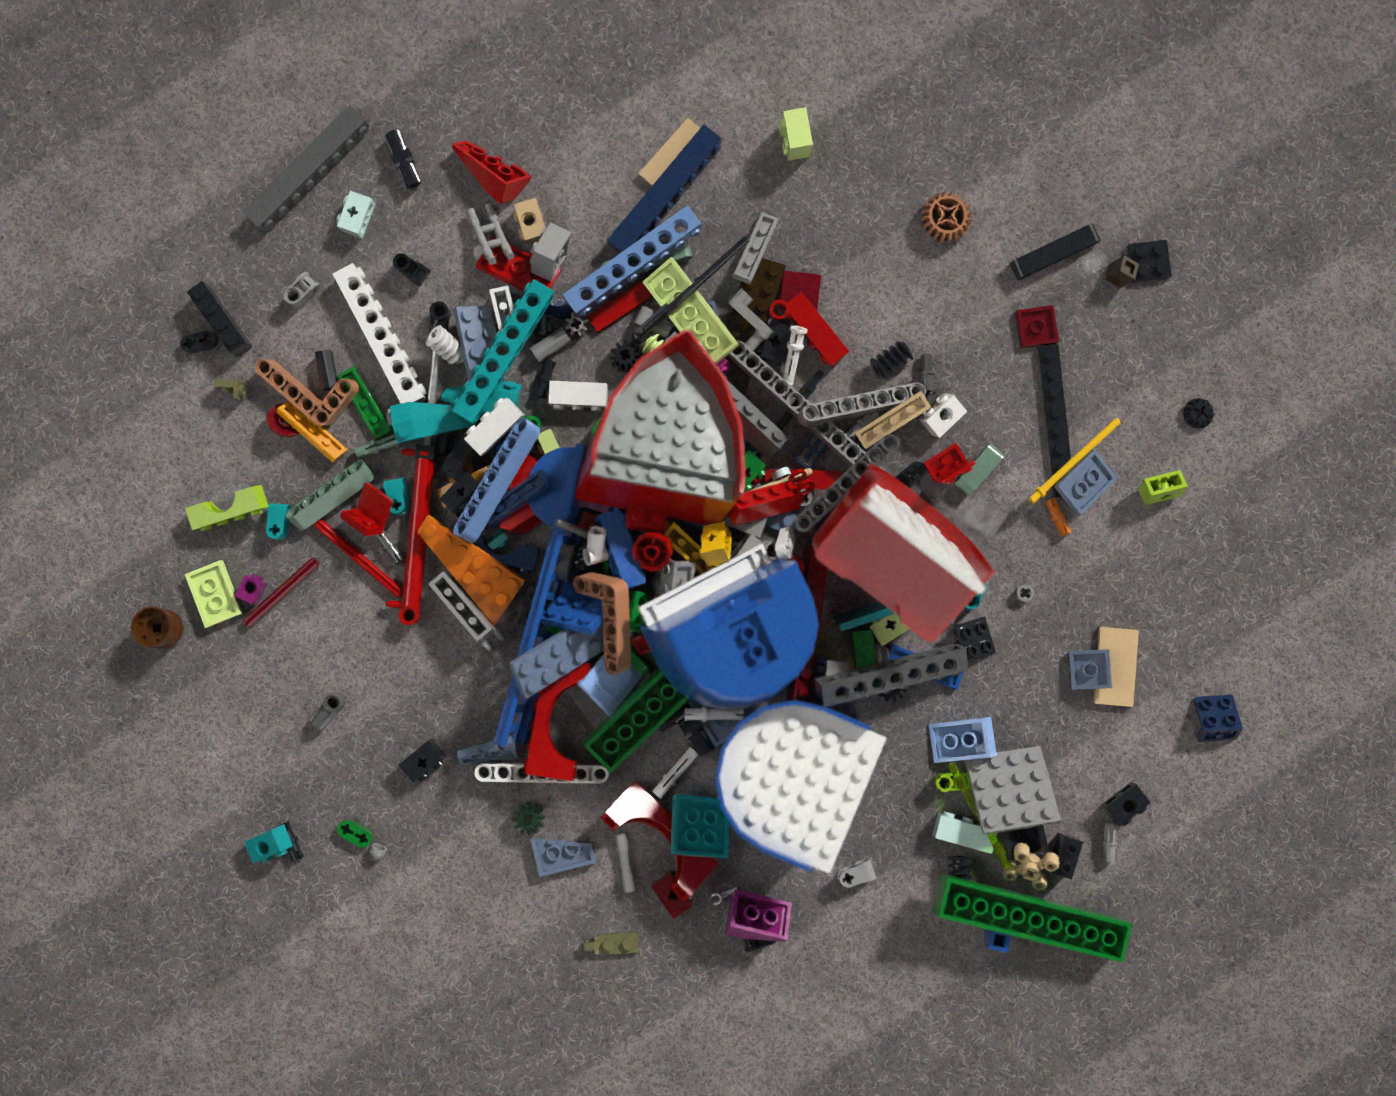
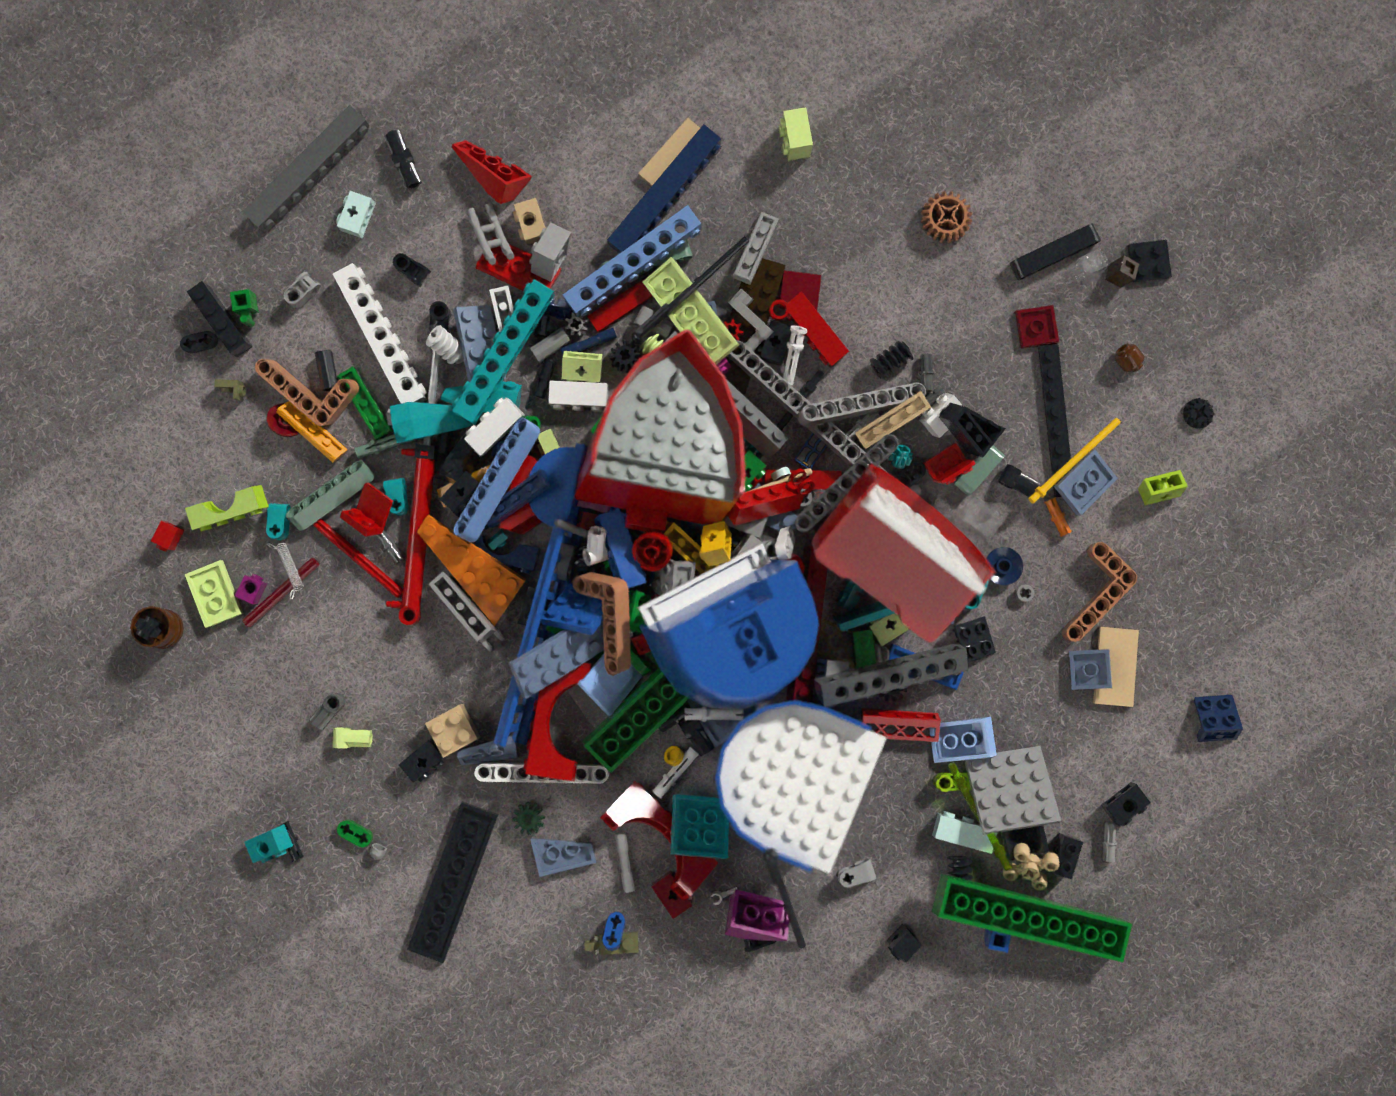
none -> black gear [134,616,162,640]
none -> red brick [151,521,185,552]
none -> green brick [230,289,259,327]
none -> white piece [267,543,304,599]
none -> yellowish green piece [333,728,373,748]
none -> black plate [407,801,499,963]
none -> tan brick [425,704,481,758]
none -> dark blue piece [560,327,617,354]
none -> yellowish green brick [562,351,602,383]
none -> blue beam [603,912,625,951]
none -> yellow tile [664,746,684,766]
none -> red gear [724,319,743,341]
none -> black bar [763,848,806,949]
none -> teal hinge [836,578,864,612]
none -> red fence [861,708,941,742]
none -> black brick [887,923,922,963]
none -> teal gear [888,445,913,469]
none -> black wedge [939,403,1006,458]
none -> dark blue dish [986,547,1023,585]
none -> black piece [998,464,1040,497]
none -> nougat beam [1062,542,1137,642]
none -> reddish brown head [1115,343,1145,372]

